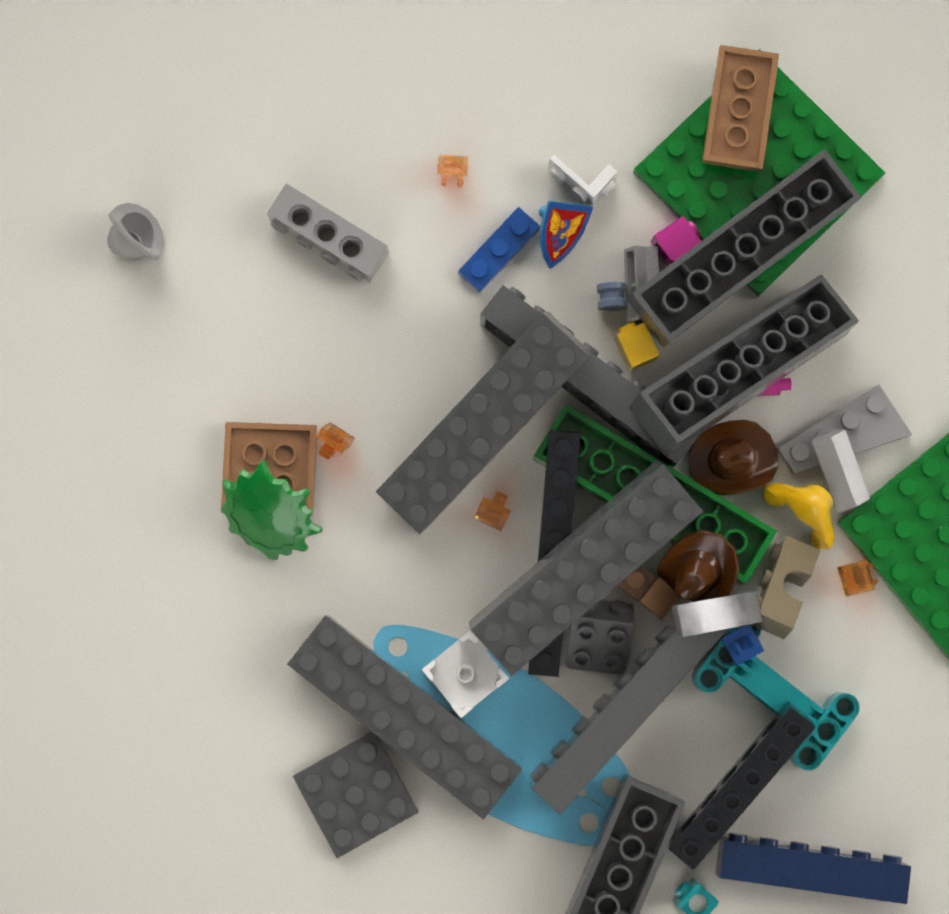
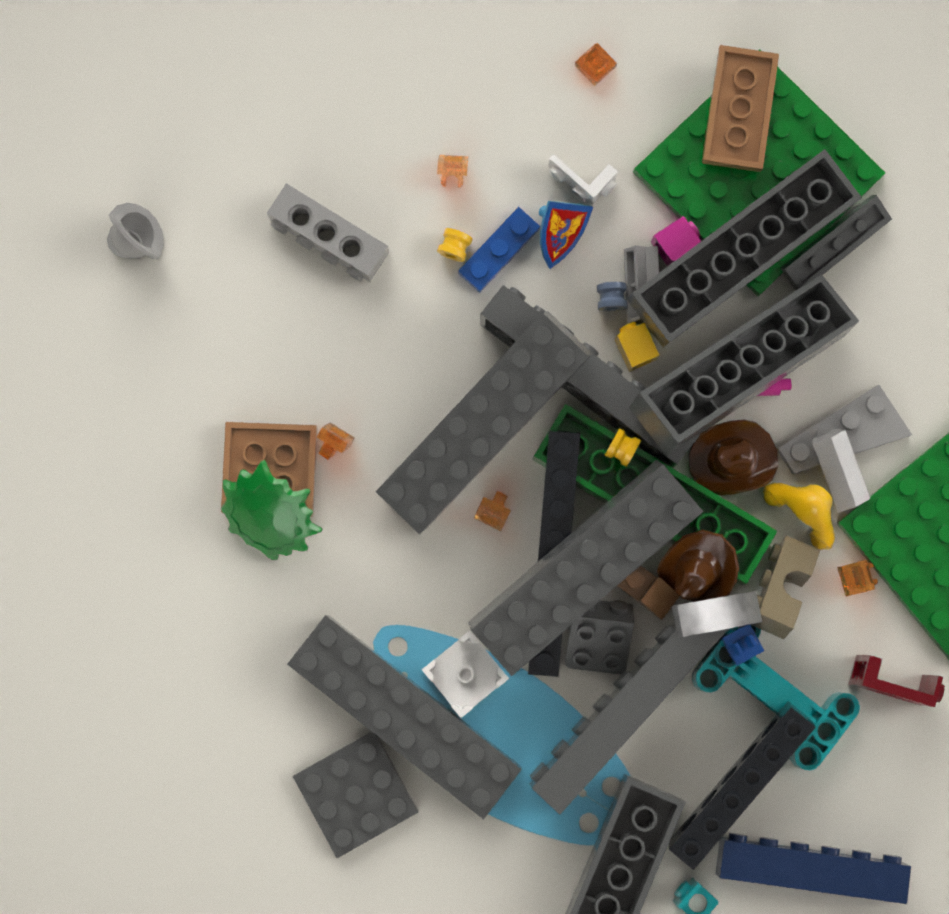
none -> yellow wheel [437,228,473,262]
none -> clear orange tile [575,43,617,86]
none -> yellow wheel [605,428,641,467]
none -> dark grey plate [780,195,892,291]
none -> dark red panel [848,655,945,707]

